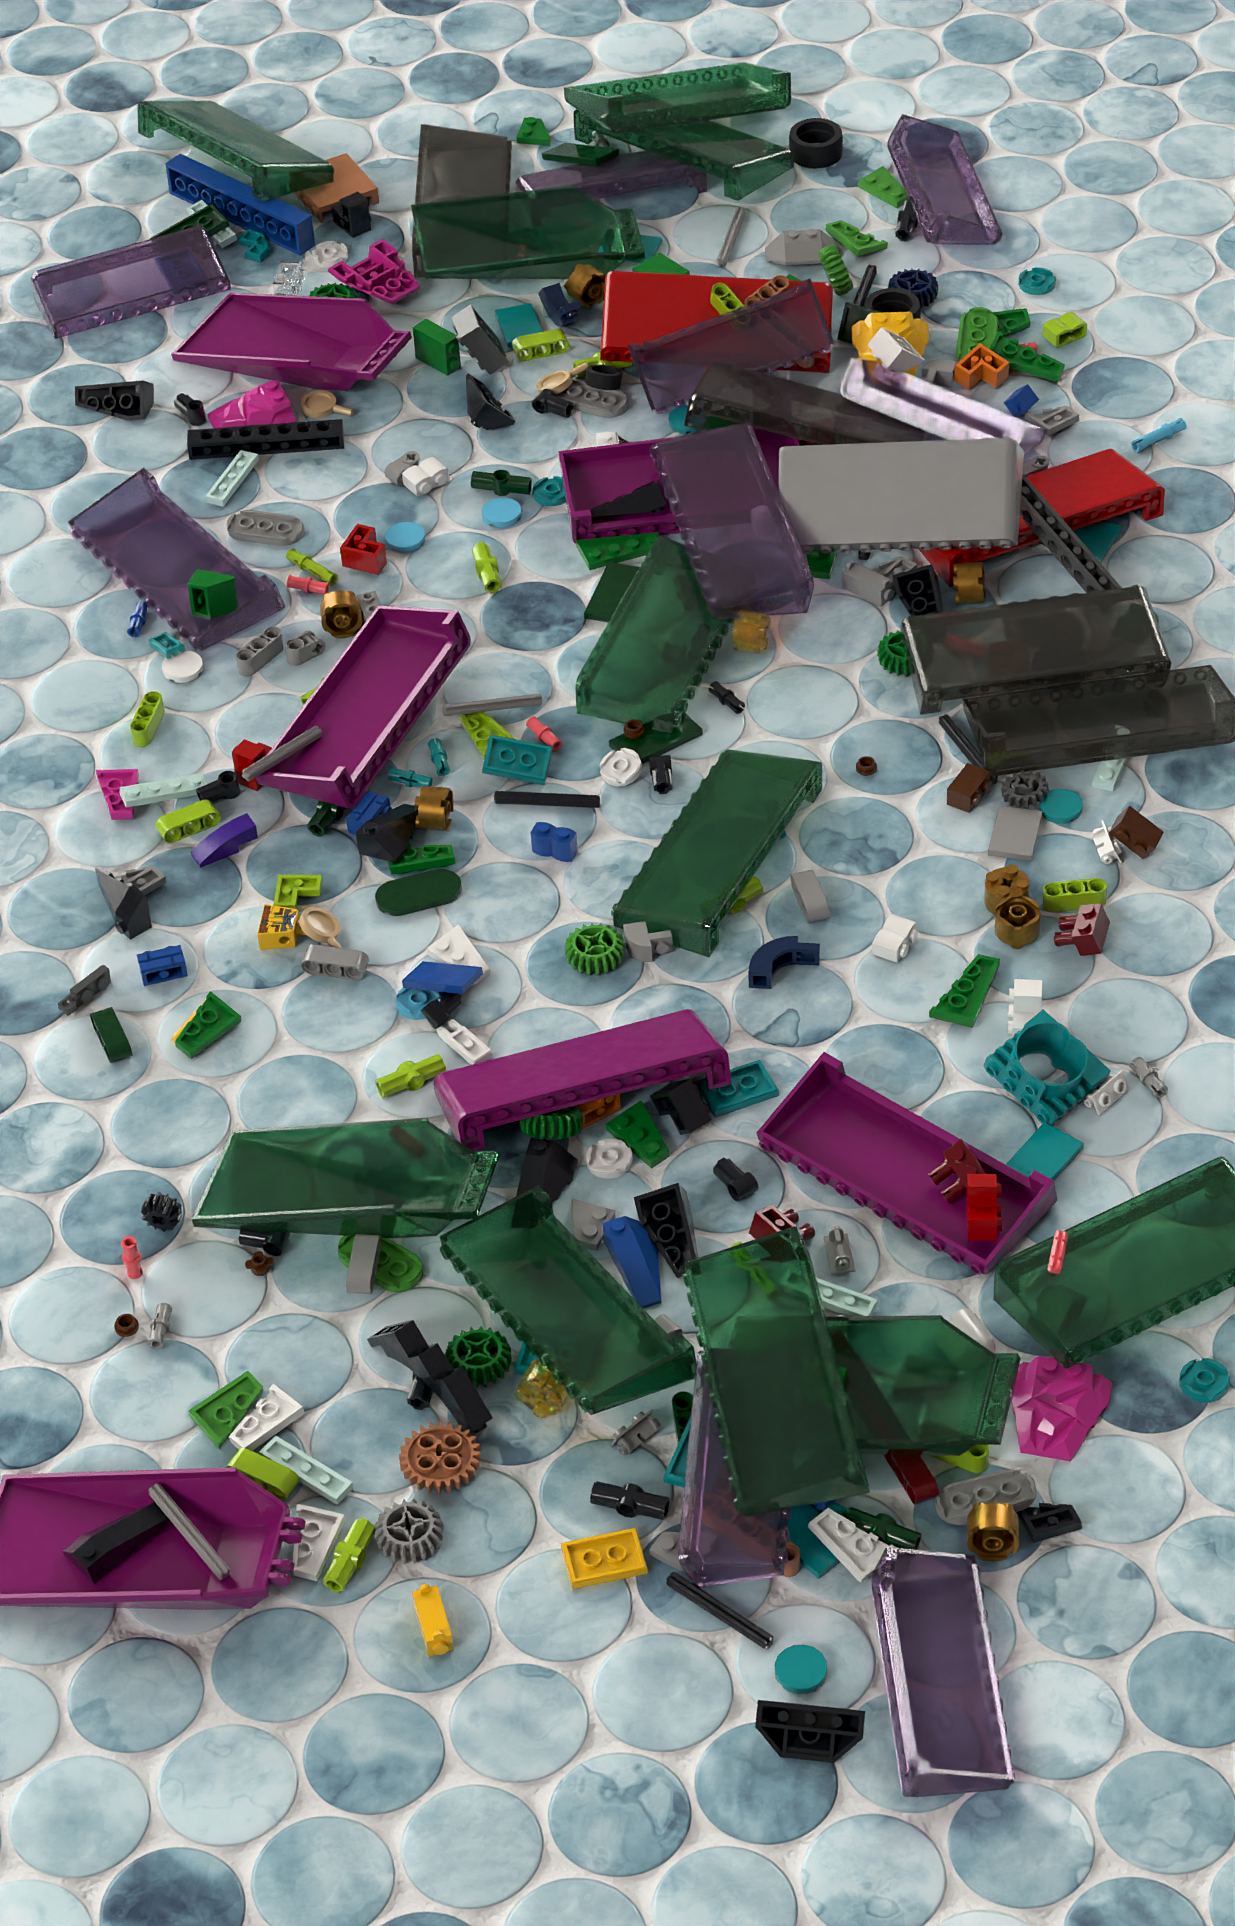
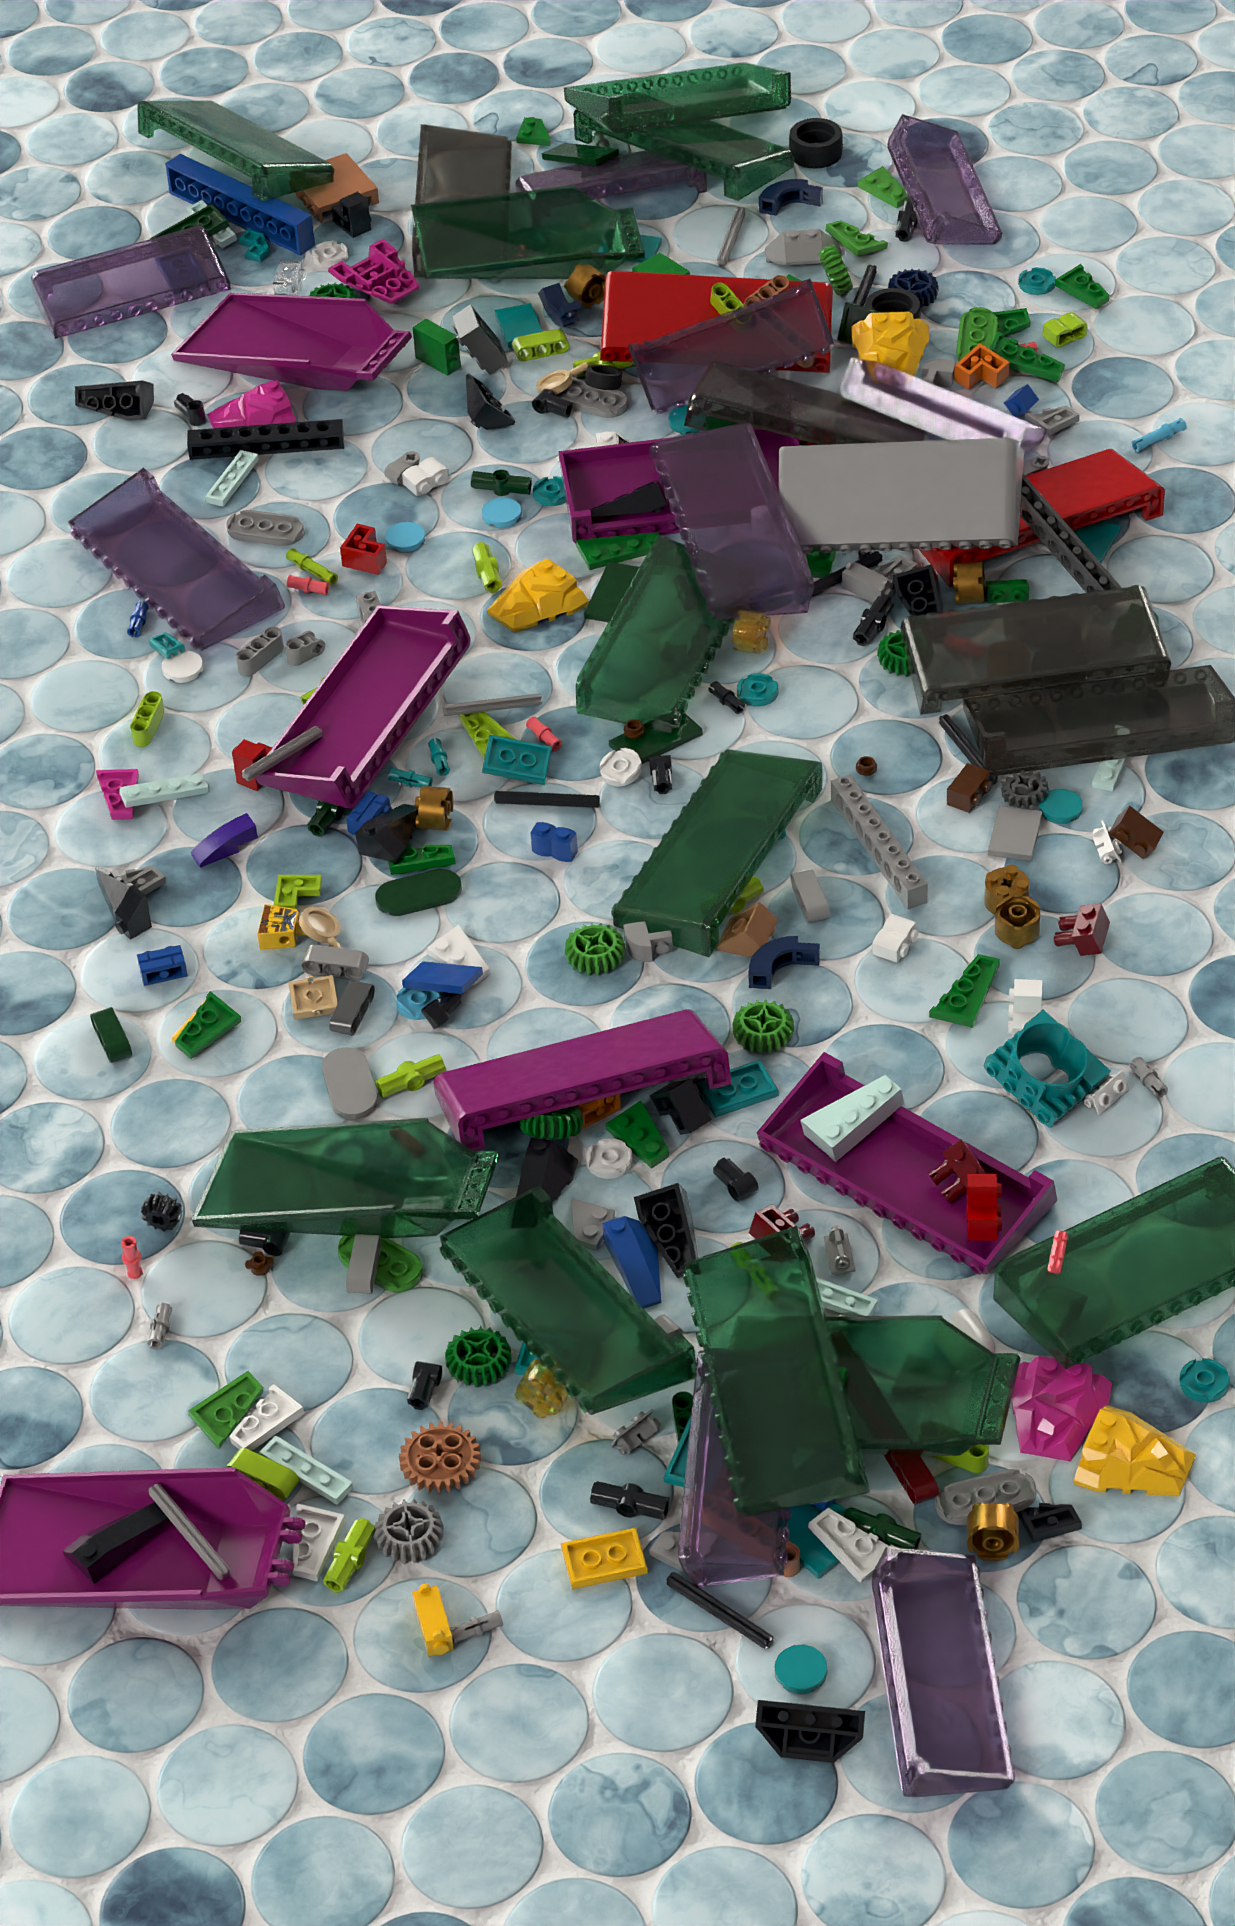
dark grey hinge [58,965,111,1016] -> none
reddish brown plate [114,1314,139,1337] -> none
lime beam [155,799,221,843] -> none
green slope [188,569,239,619] -> none
black piece [196,771,240,802] -> none
tan piece [300,390,354,419] -> none
pearl gold brick [320,590,363,638] -> none
black arch [367,1320,493,1434] -> none
white hinge [437,1019,493,1065] -> none
white slope [868,327,925,373] -> none
teal tile [1005,1123,1084,1180] -> none
lime beam [1042,878,1107,912] -> none
none -> tan plate [288,975,338,1020]
none -> light grey tile [322,1047,377,1119]
none -> dark grey beam [329,980,375,1036]
none -> light grey pin [450,1610,504,1644]
none -> yellow wedge [487,558,589,633]
none -> medium nougat slope [716,902,778,957]
none -> bright green gear [732,999,794,1054]
none -> teal tile [737,673,778,706]
none -> dark blue arch [759,179,823,216]
none -> black axle [798,551,883,601]
none -> light aqua wedge [800,1075,904,1162]
none -> light grey brick [831,775,928,910]
none -> black piece [853,594,894,646]
none -> green bracket [985,579,1029,603]
none -> green wing [1055,264,1109,309]
none -> yellow wedge [1074,1405,1196,1496]

